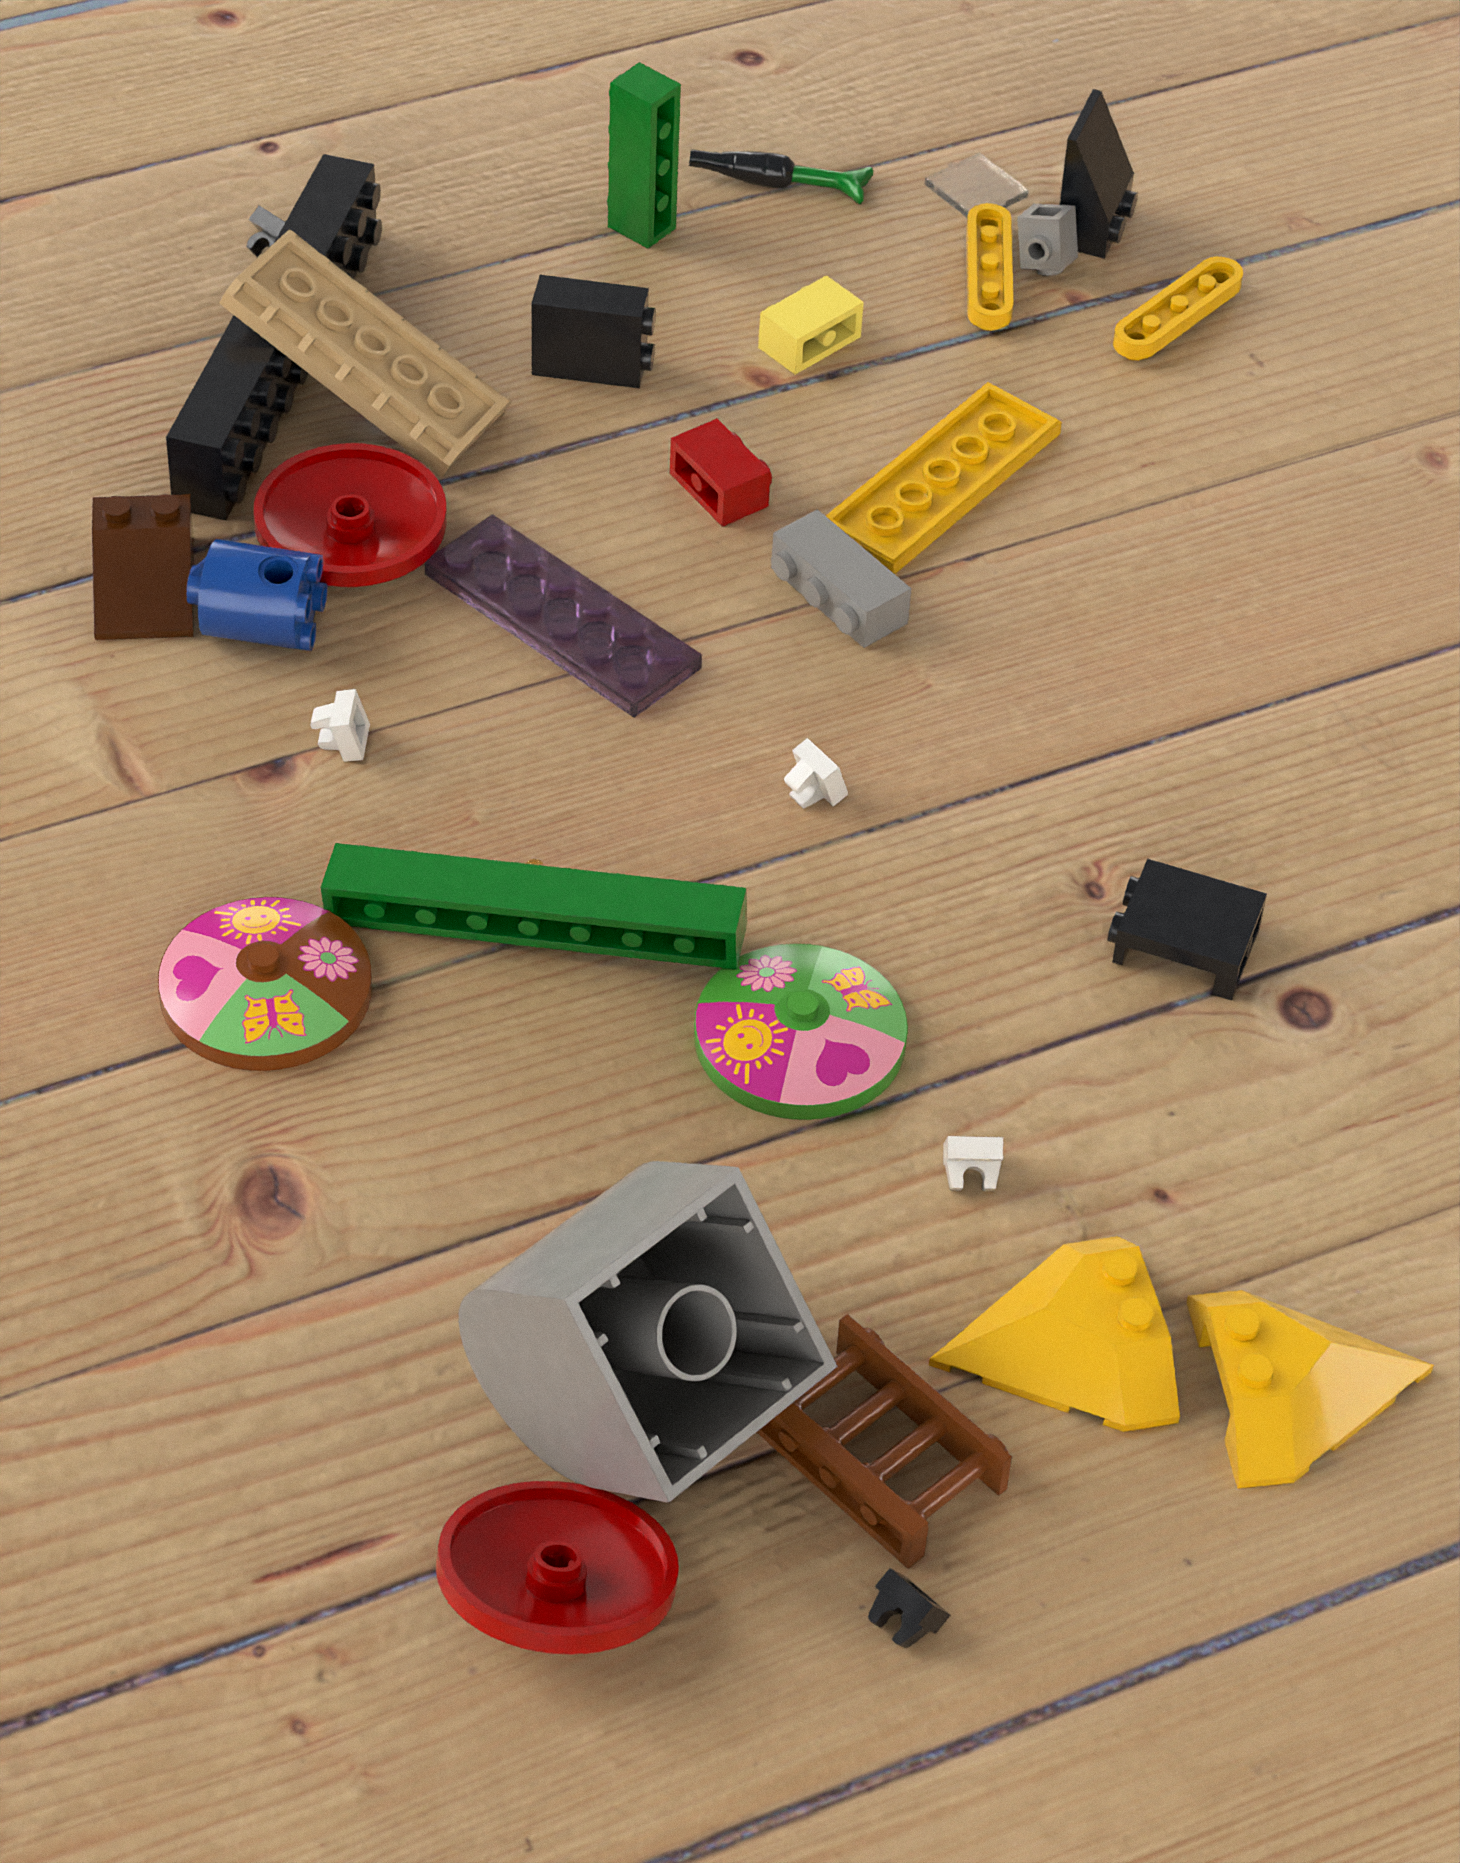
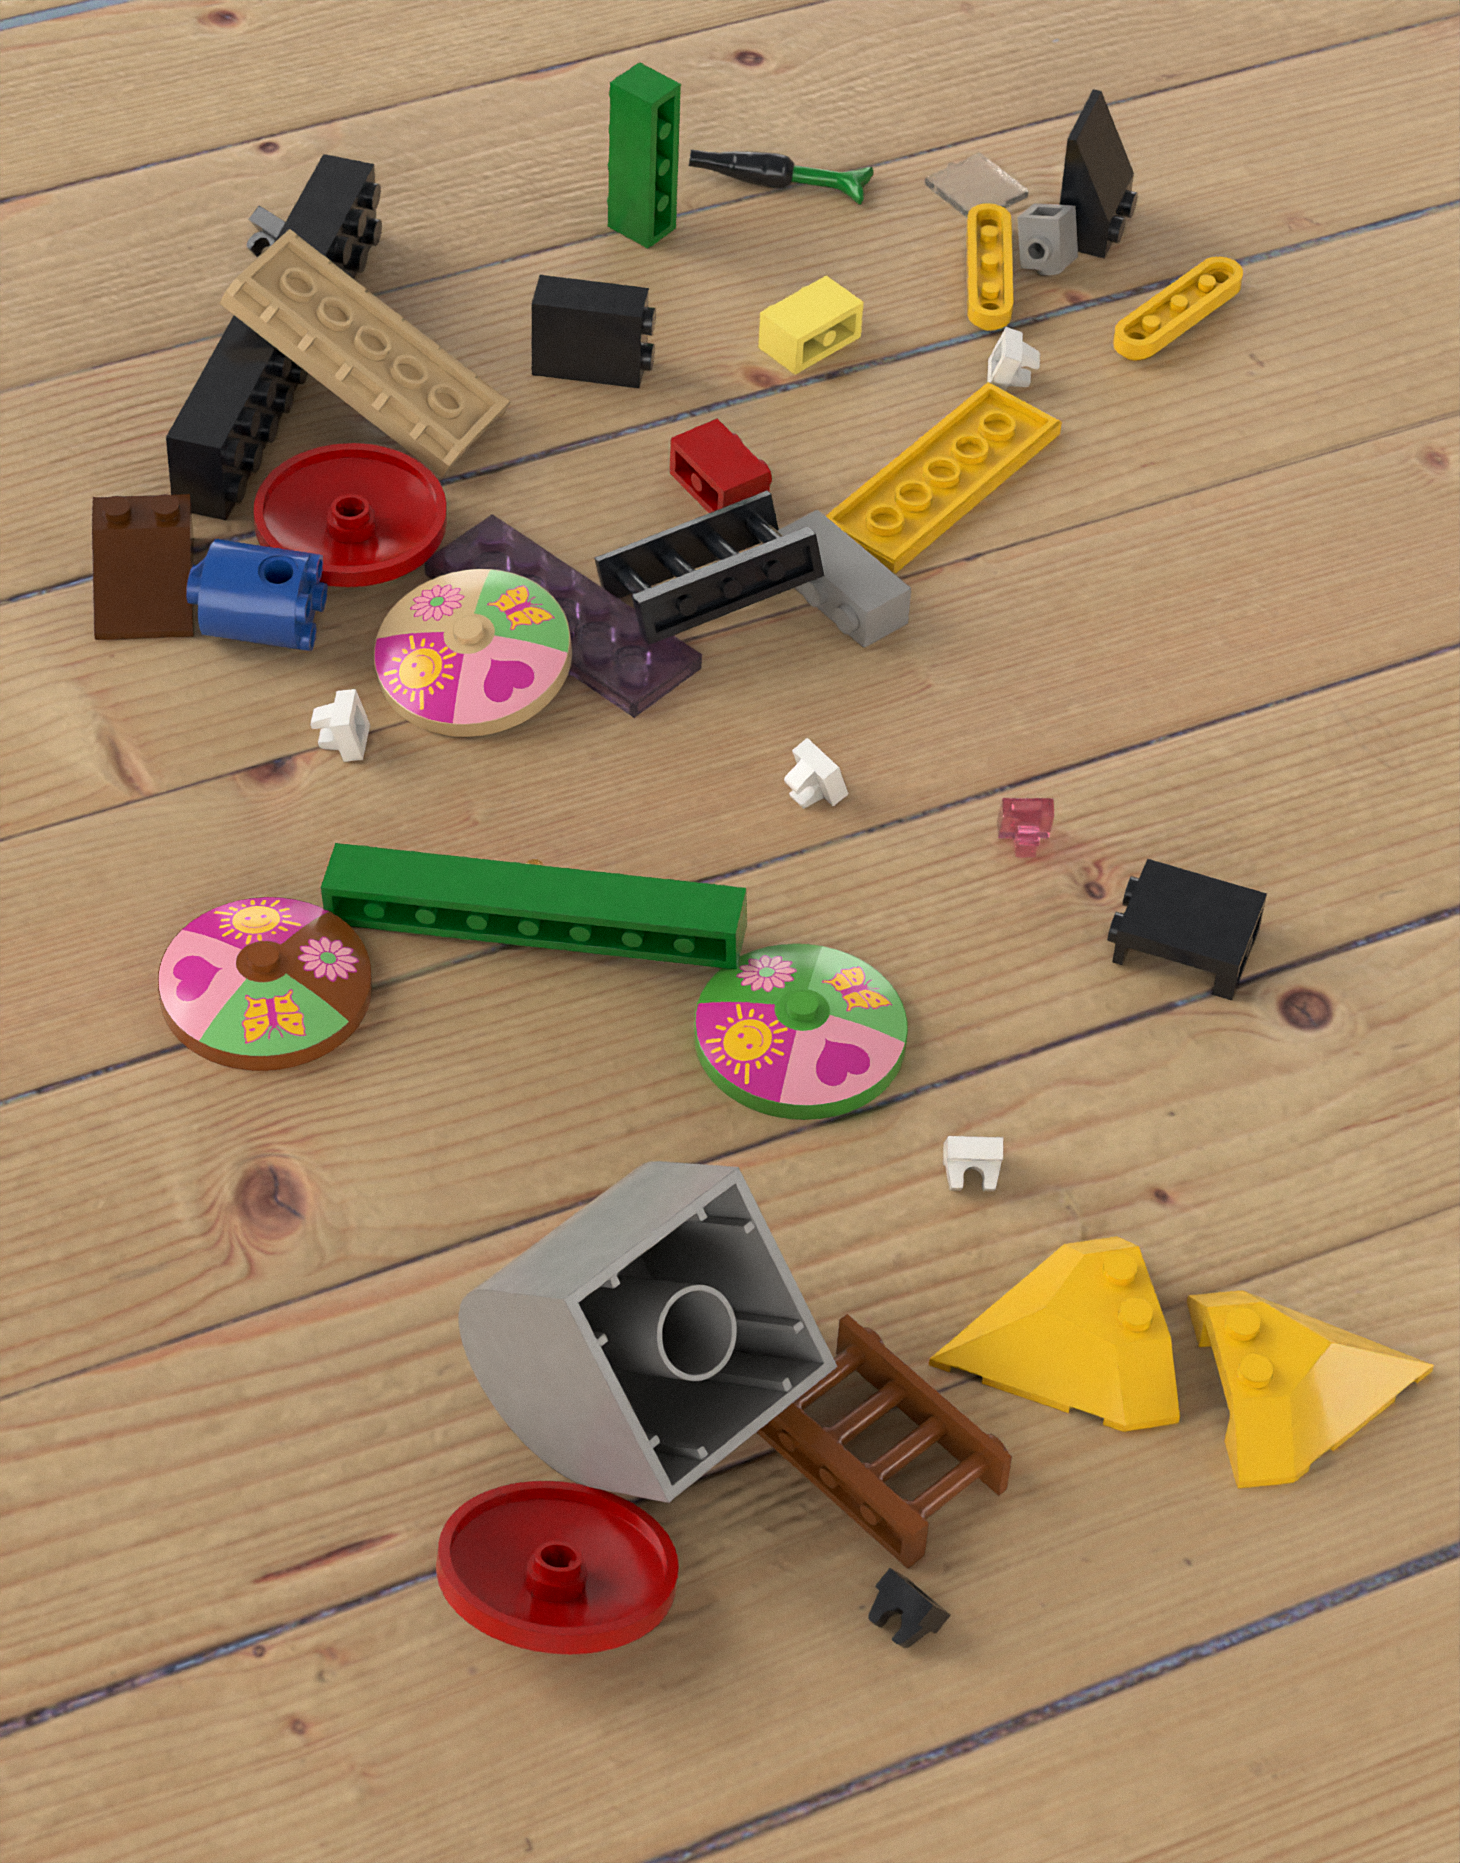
none -> dish [374,569,572,737]
none -> black fence [594,491,824,645]
none -> white tile [987,327,1040,391]
none -> clear pink tile [997,798,1054,858]

